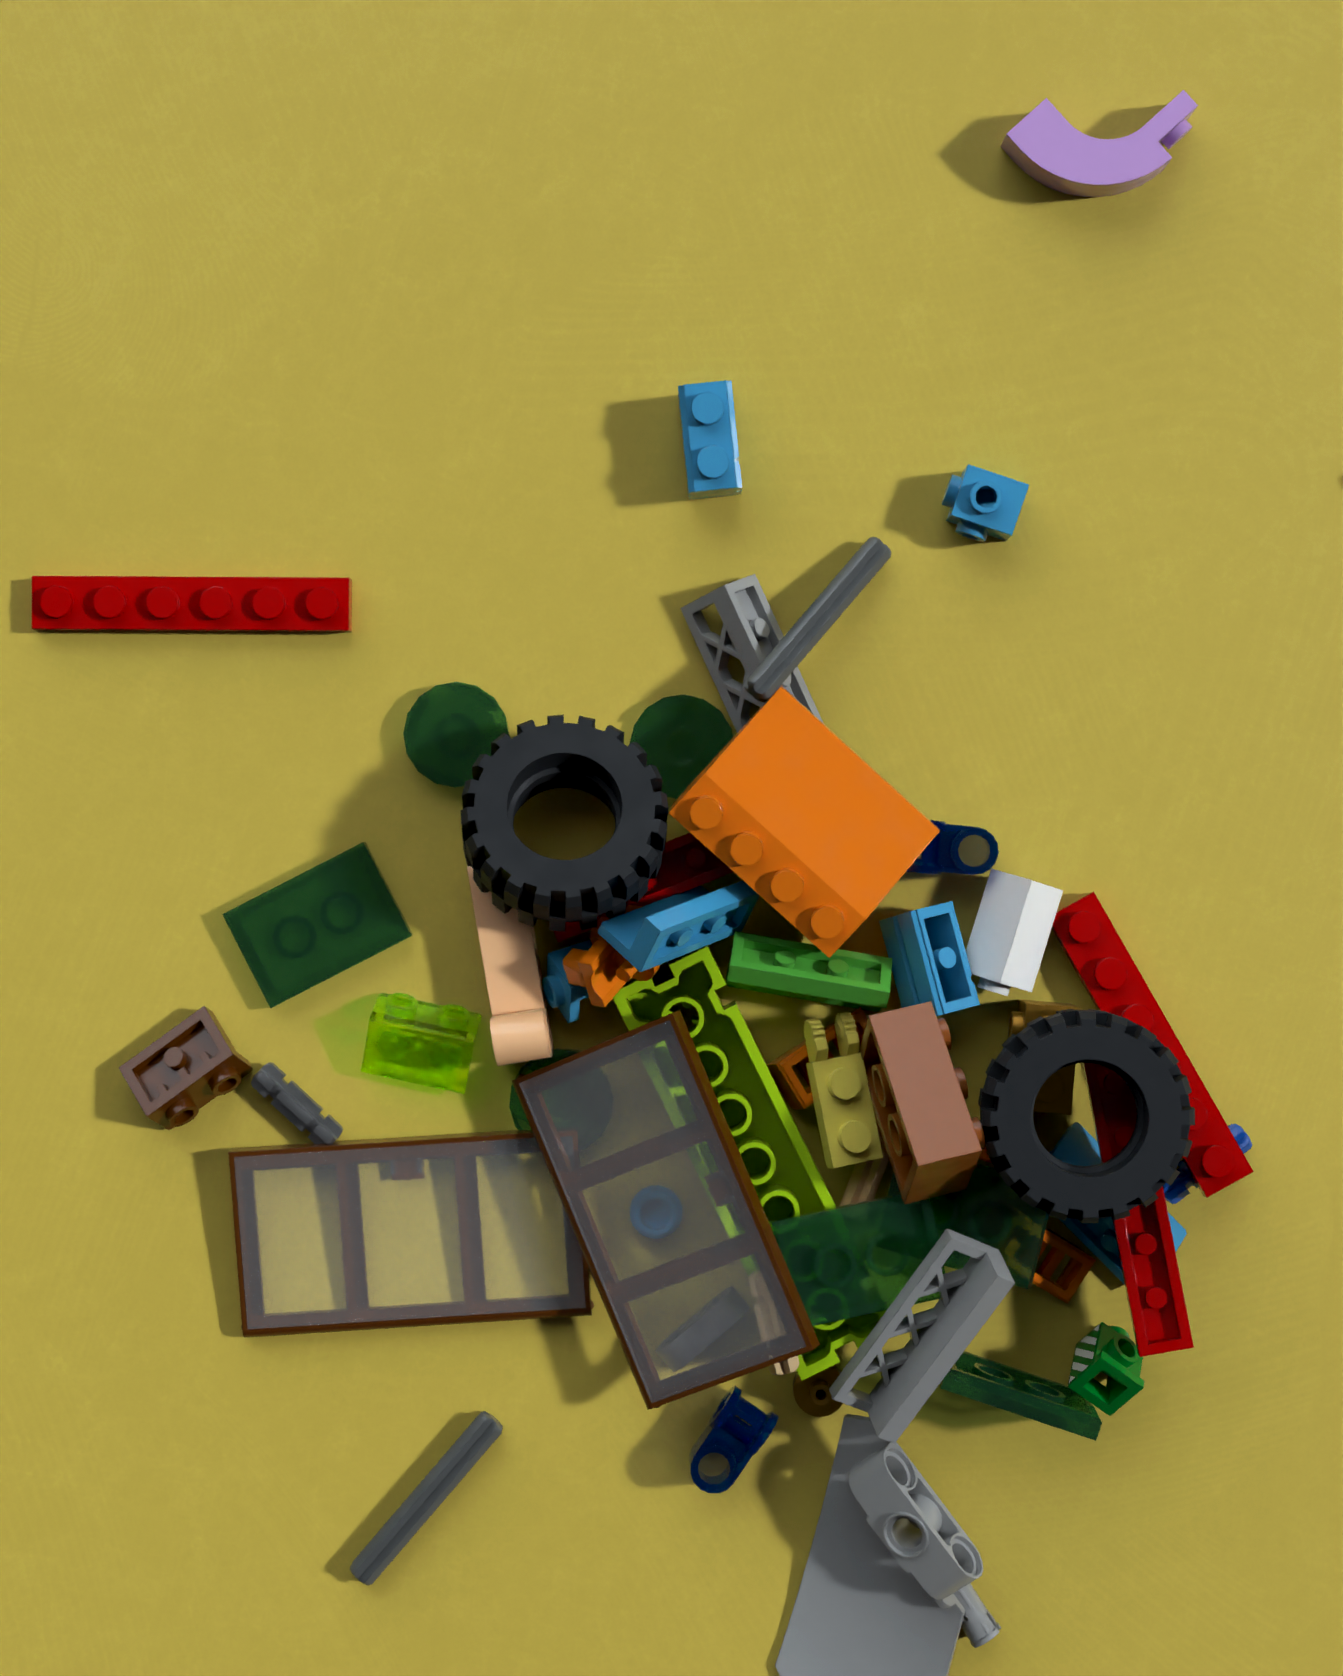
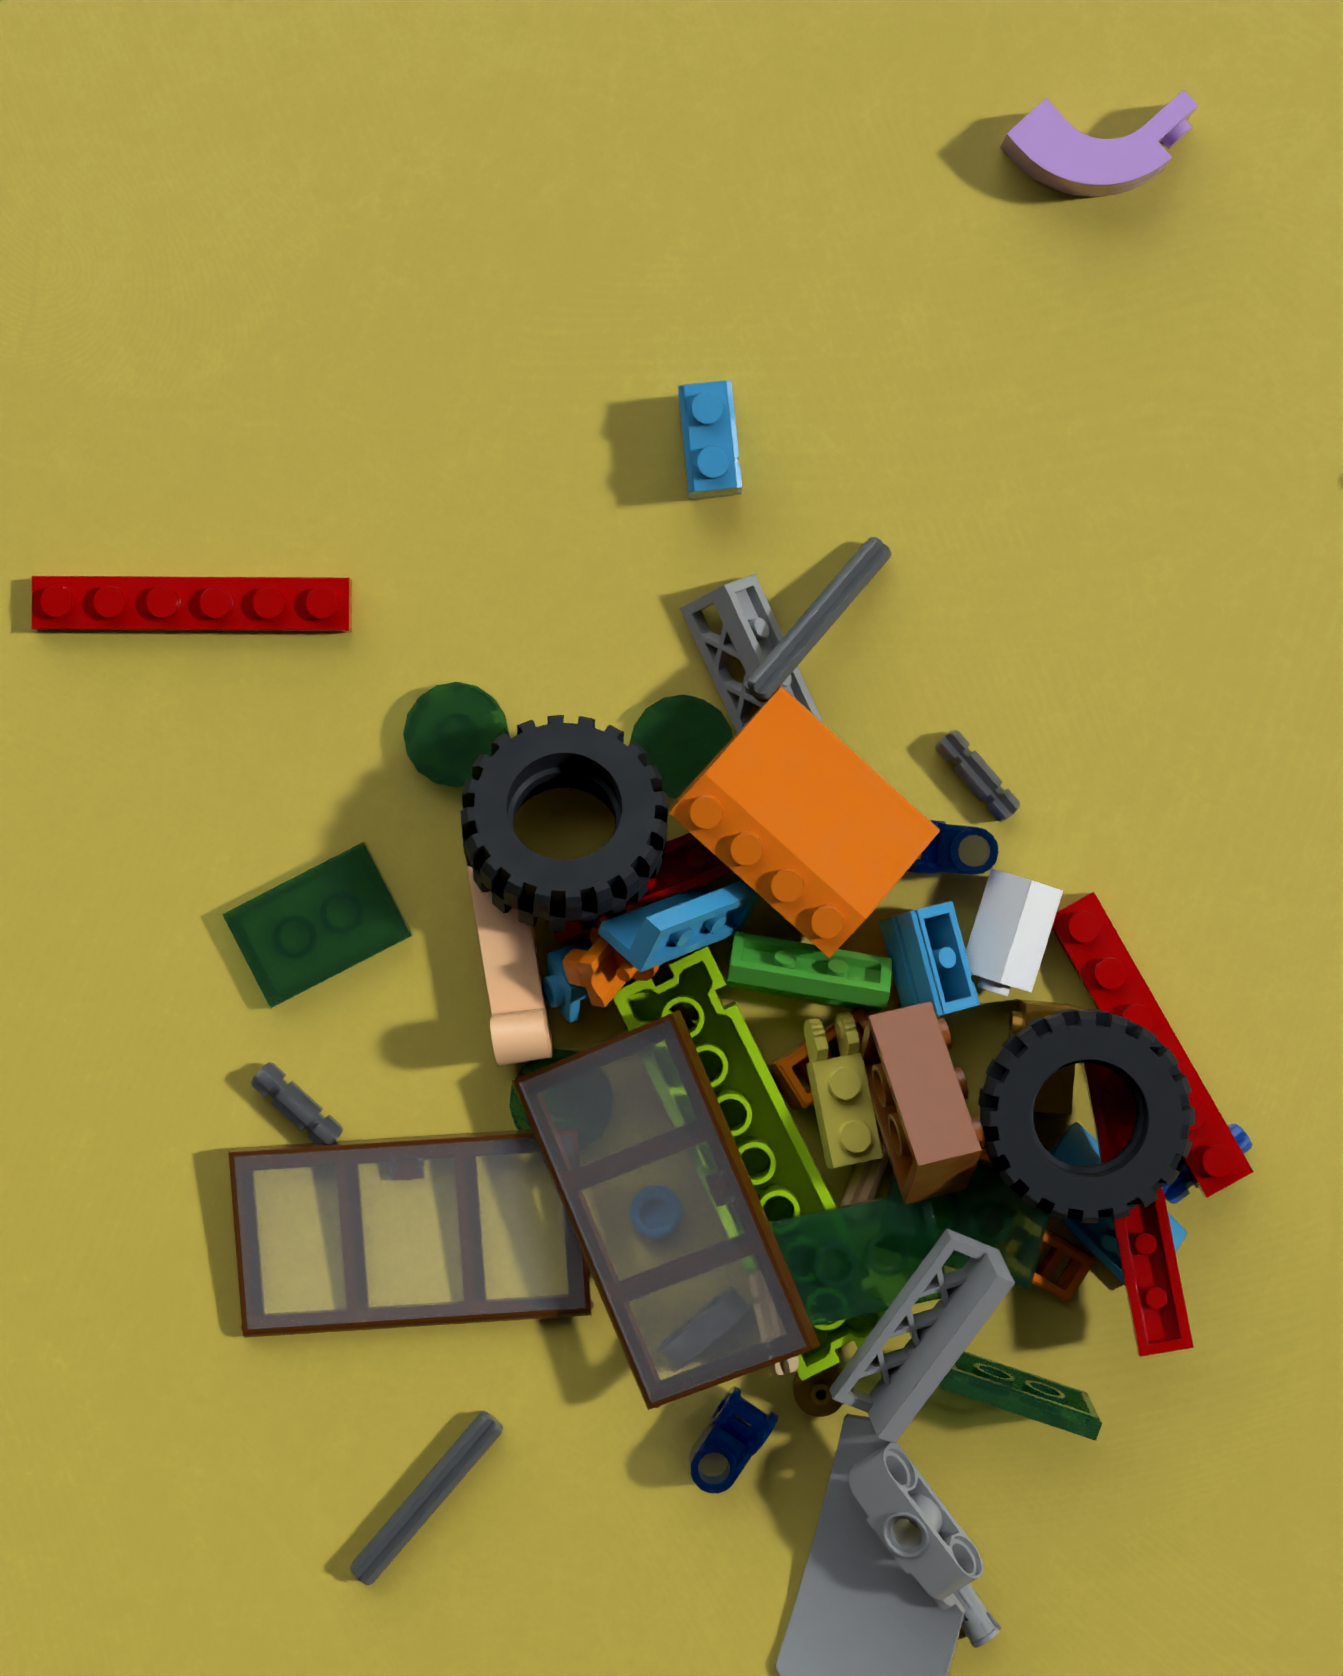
reddish brown bracket [119,1006,253,1130] -> none
clear neon green bracket [361,993,482,1094] -> none
dark azure brick [942,464,1029,542] -> none
green brick [1068,1322,1145,1416] -> none
none -> flat silver axle [935,730,1020,822]

